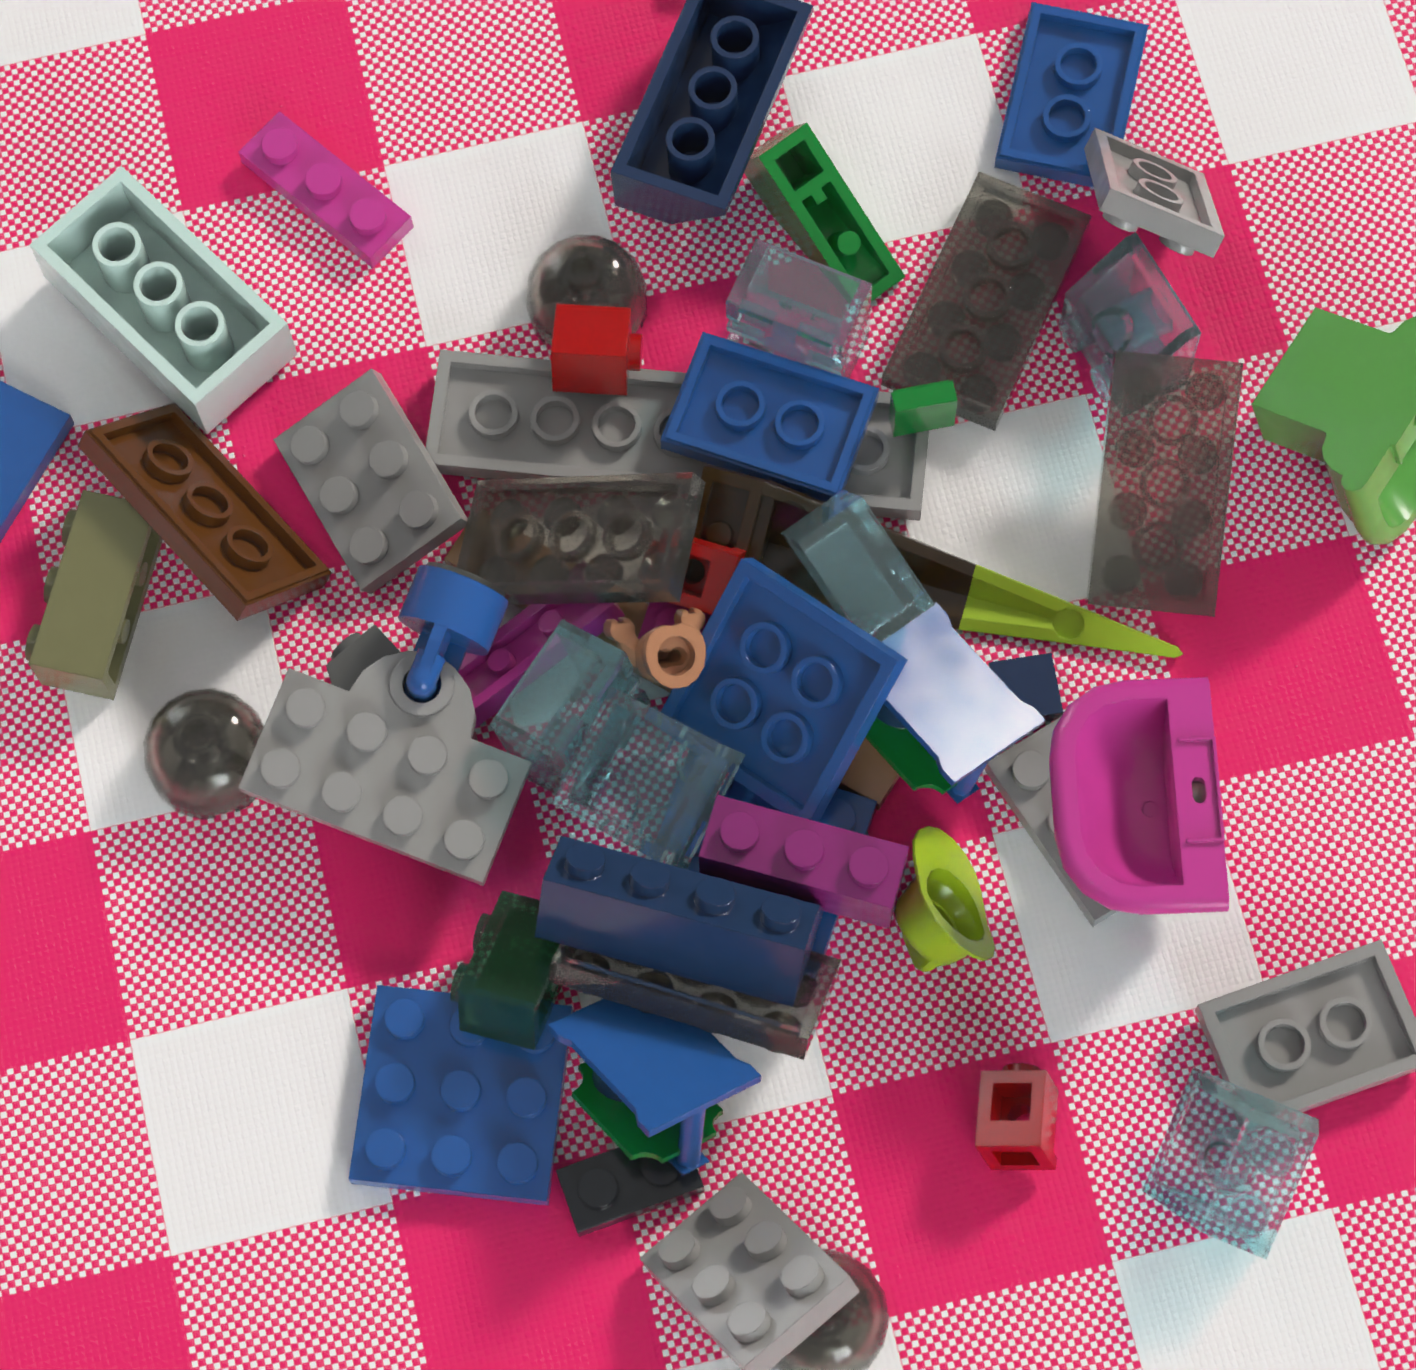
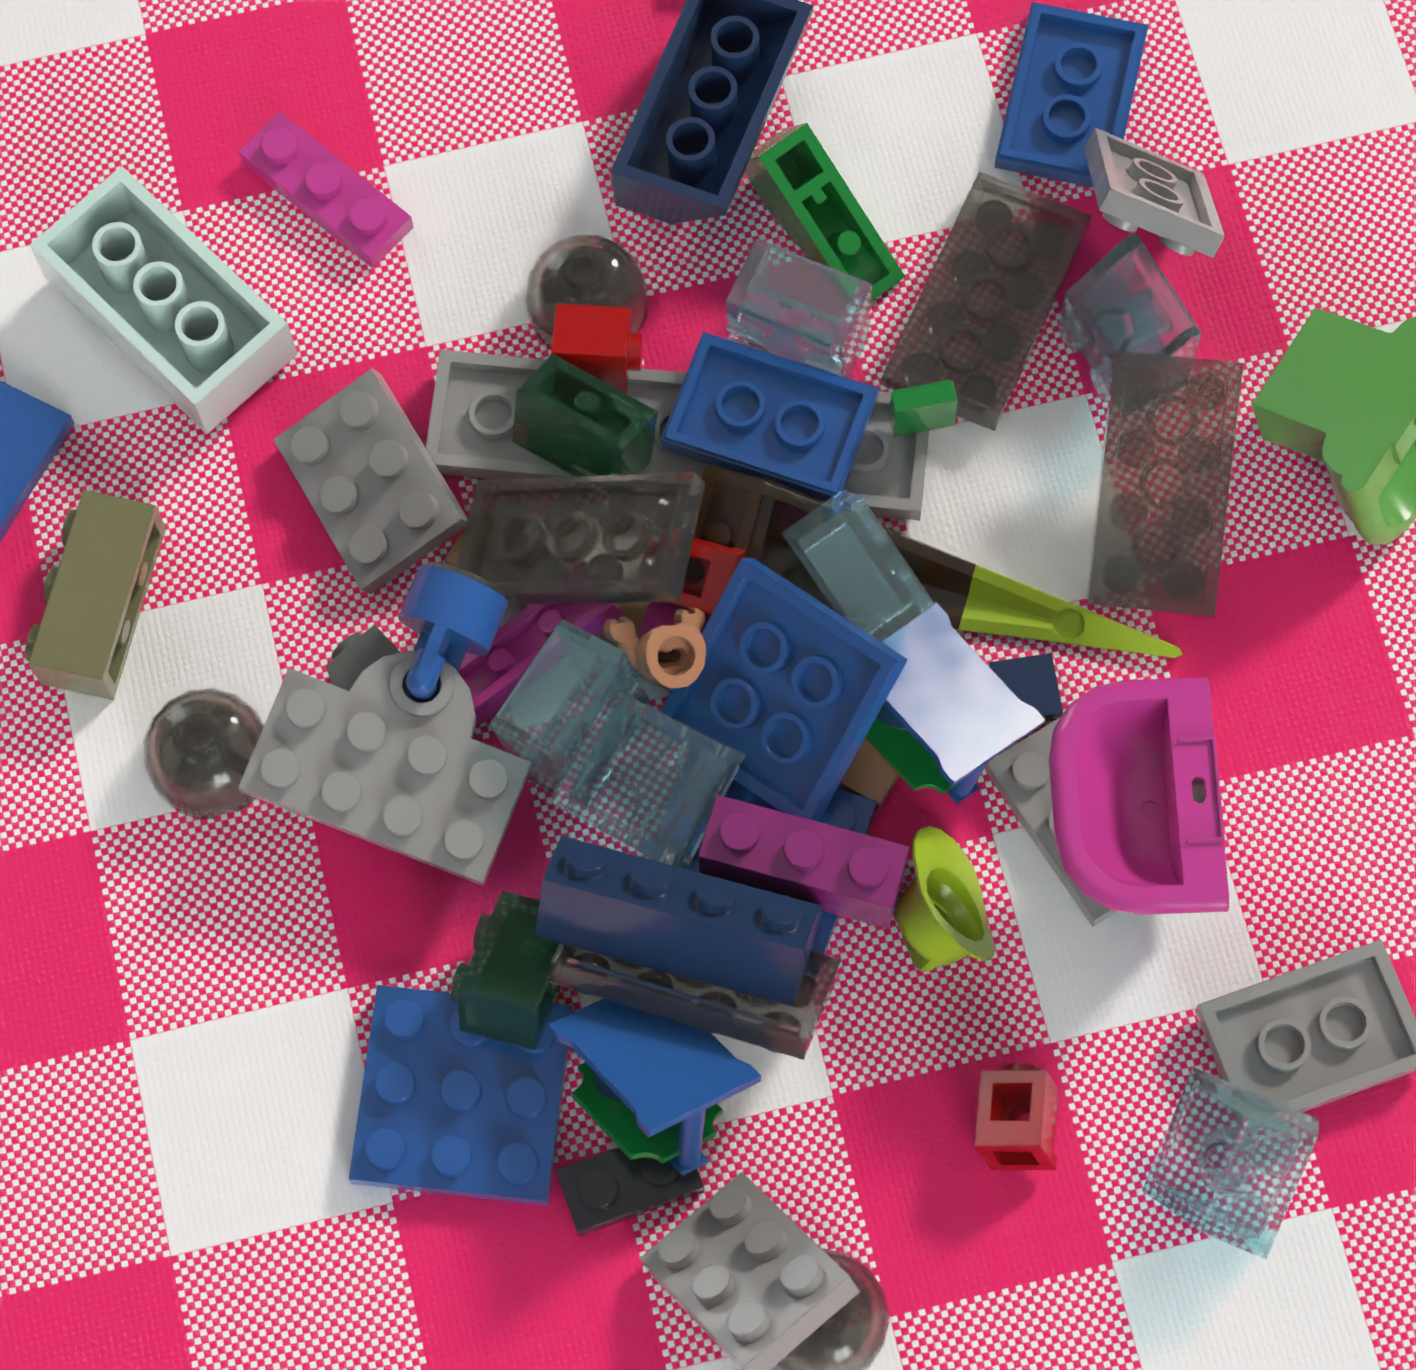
reddish brown tile [78,403,332,621] -> none
none -> clear green brick [512,354,658,500]

